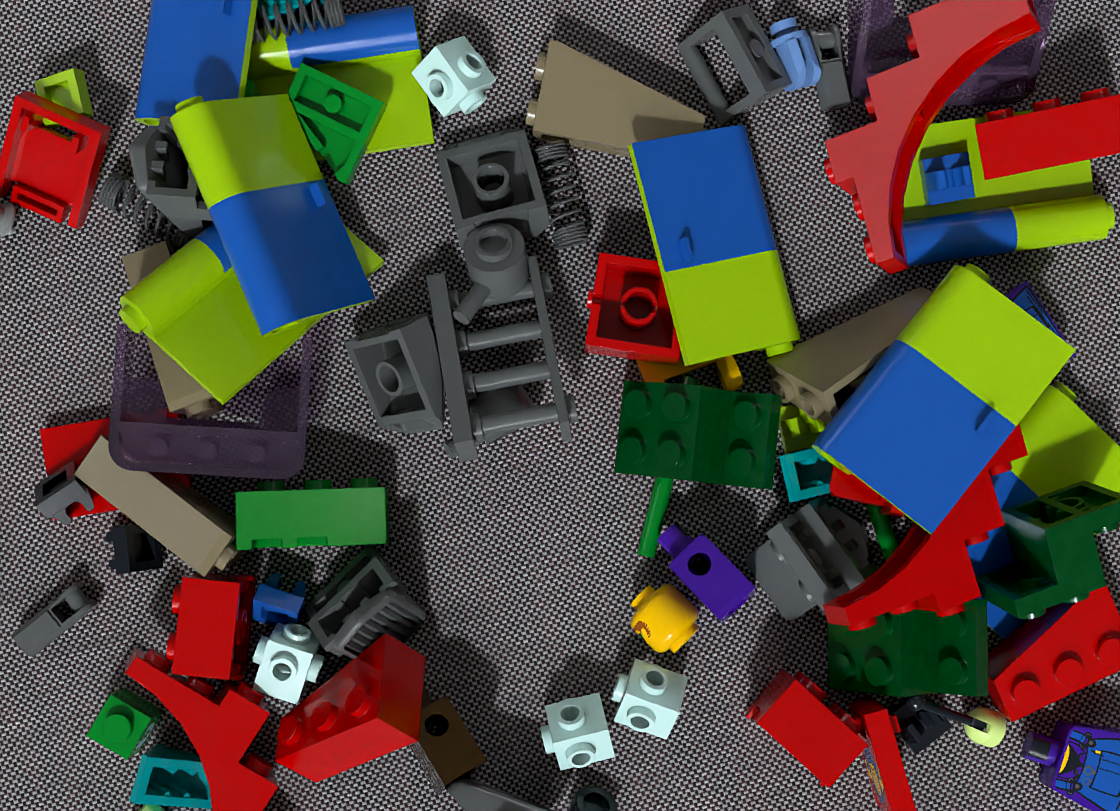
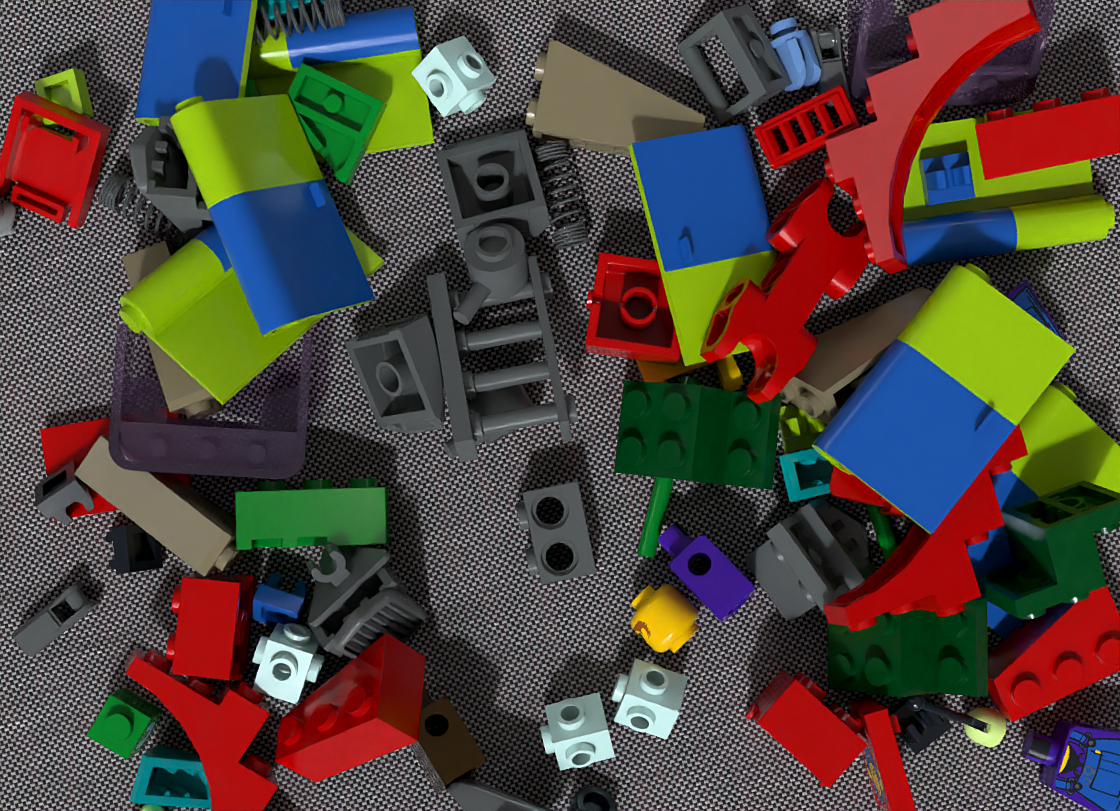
none -> dark grey piece [306,542,390,627]
none -> dark grey brick [516,481,596,585]
none -> red piece [700,177,869,404]
none -> red slope [754,85,862,169]

